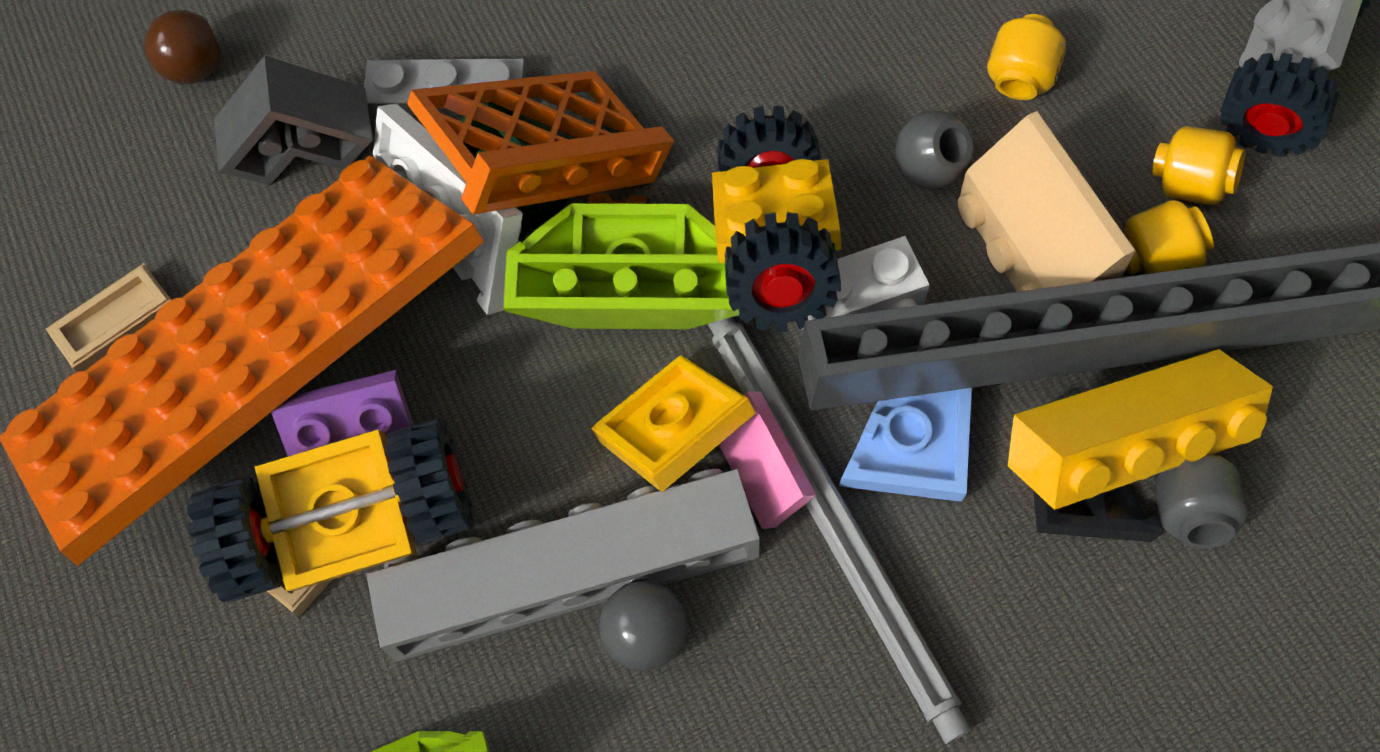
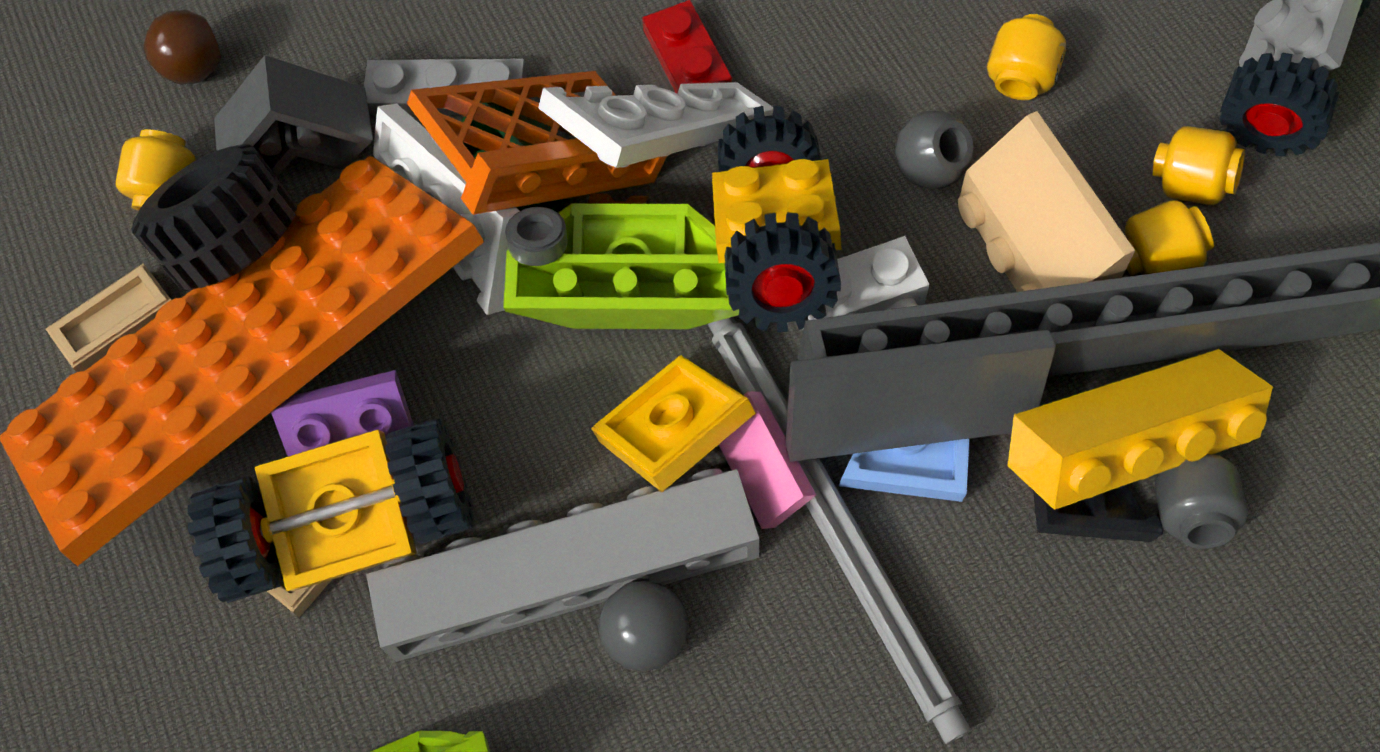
none -> yellow head [115,129,196,211]
none -> black tyre [131,144,297,290]
none -> dark grey tile [505,207,568,266]
none -> white wing [538,82,773,168]
none -> red plate [642,0,732,94]
none -> dark grey tile [786,330,1056,462]

